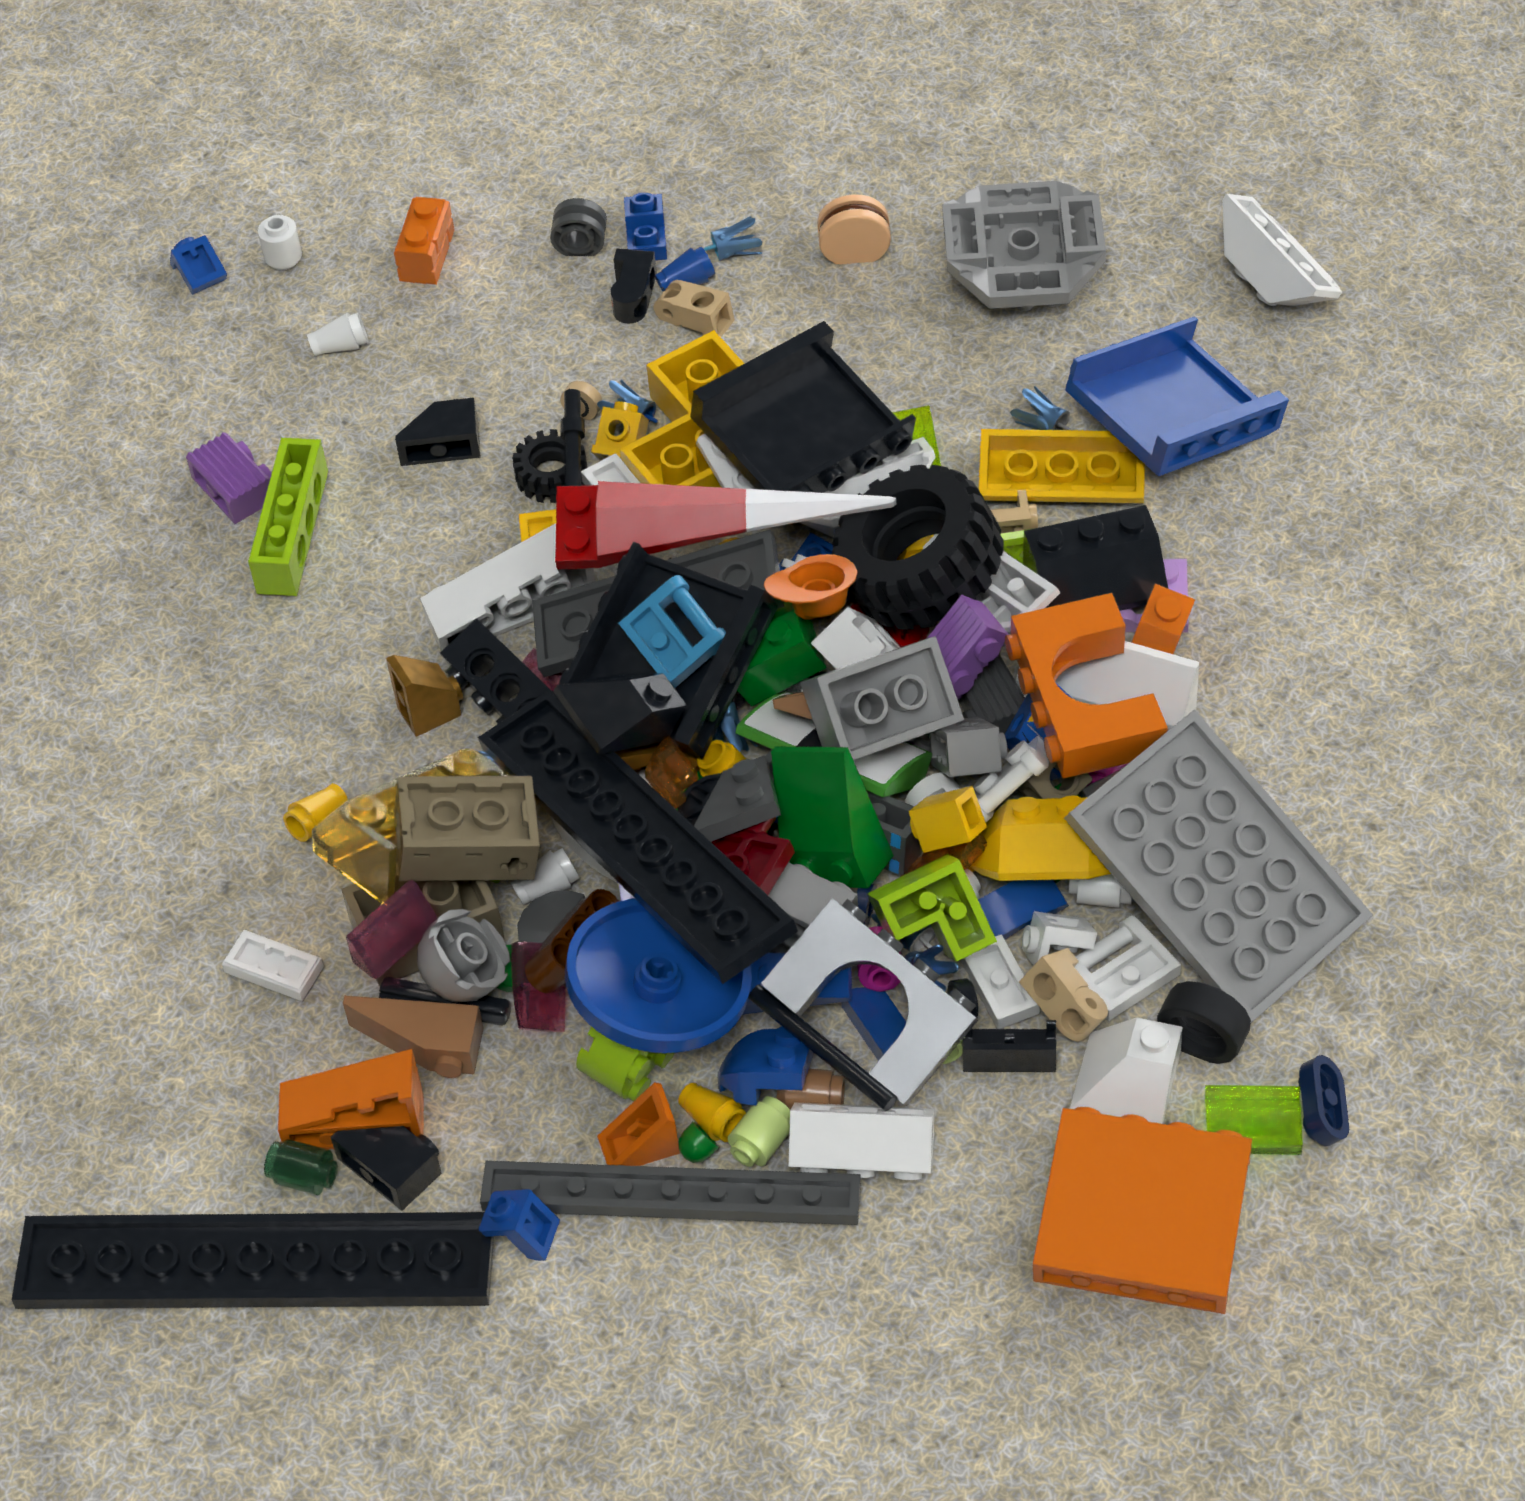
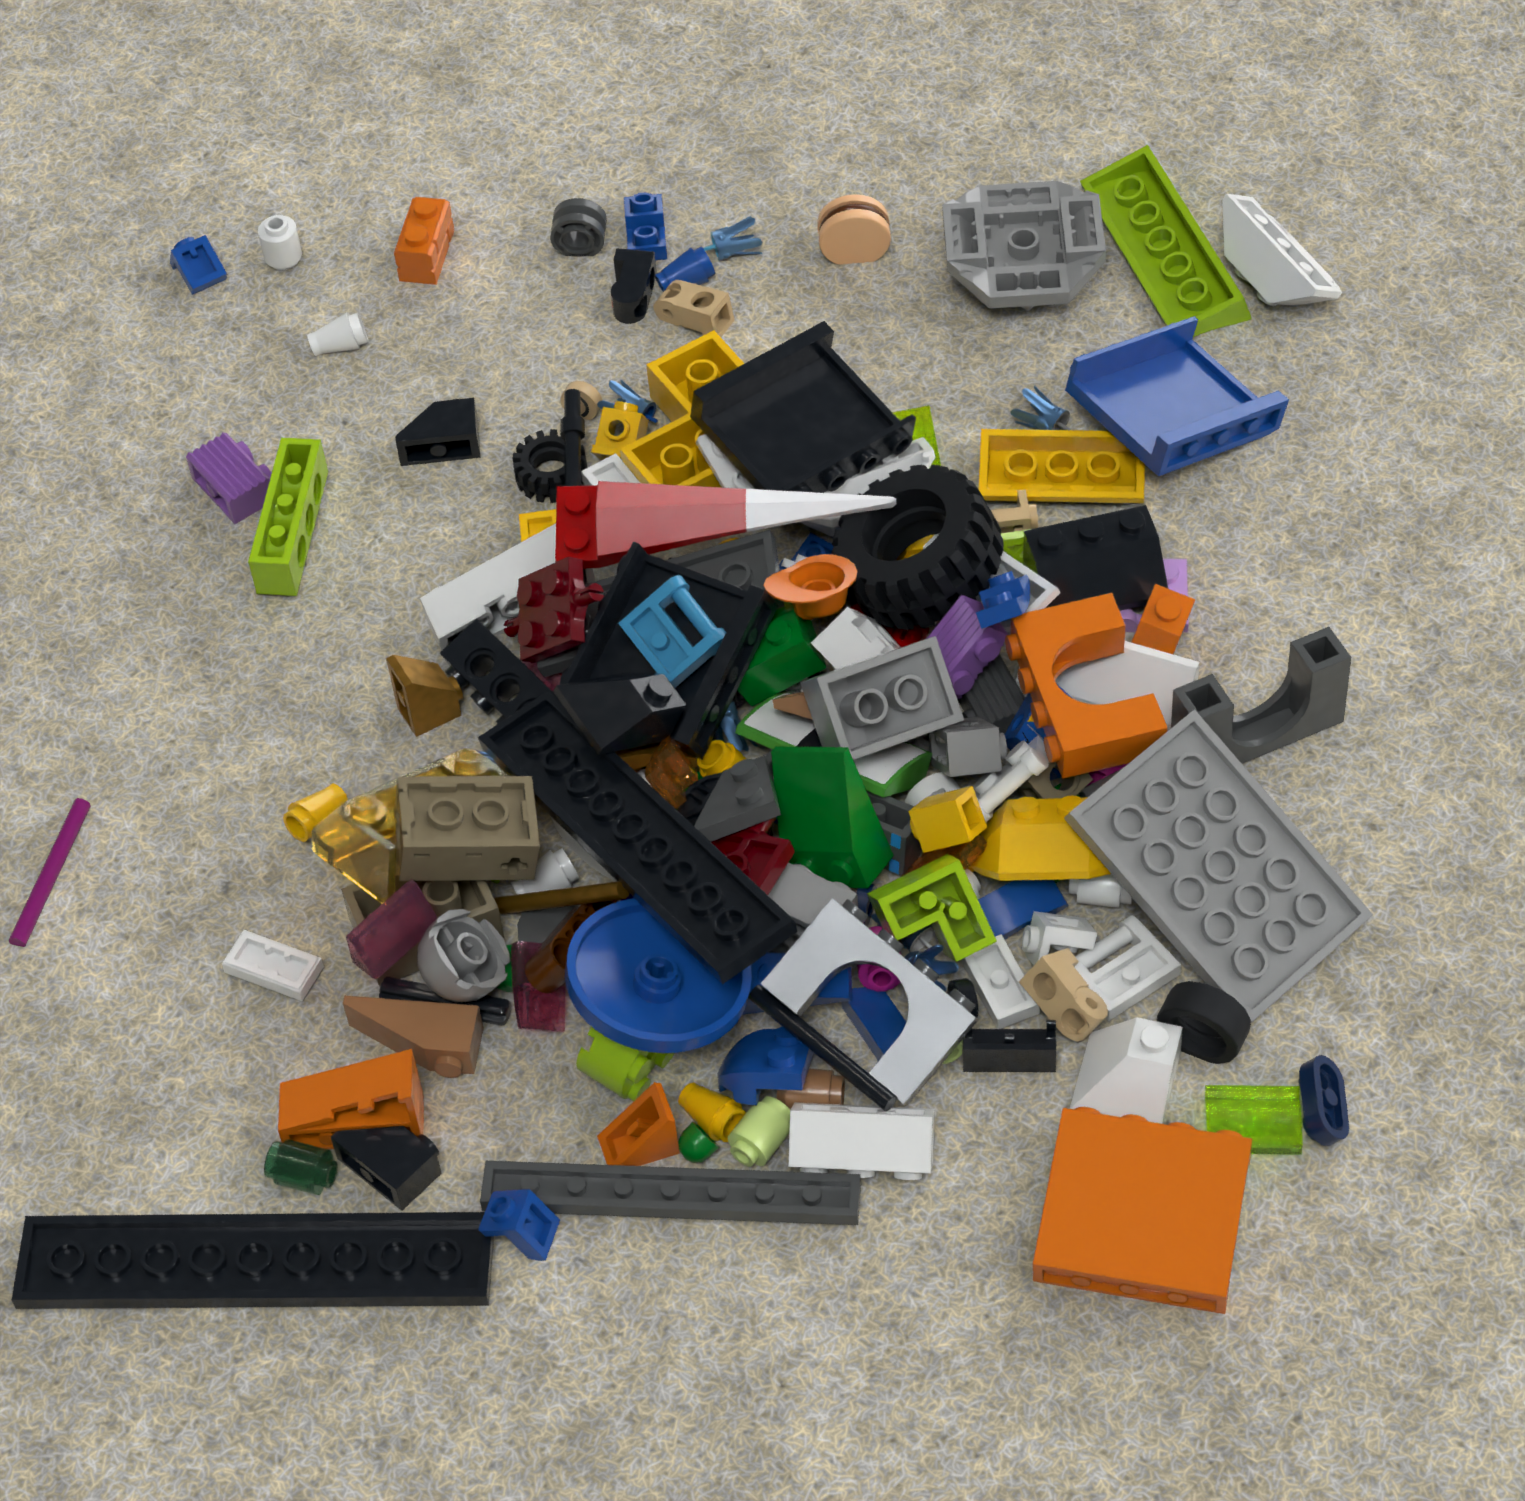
none -> magenta bar [9,798,91,947]
none -> pearl gold bar [494,881,629,914]
none -> dark red plate [503,557,604,663]
none -> blue slope [976,571,1030,629]
none -> lime arch [1080,145,1252,337]
none -> dark grey arch [1171,627,1352,764]

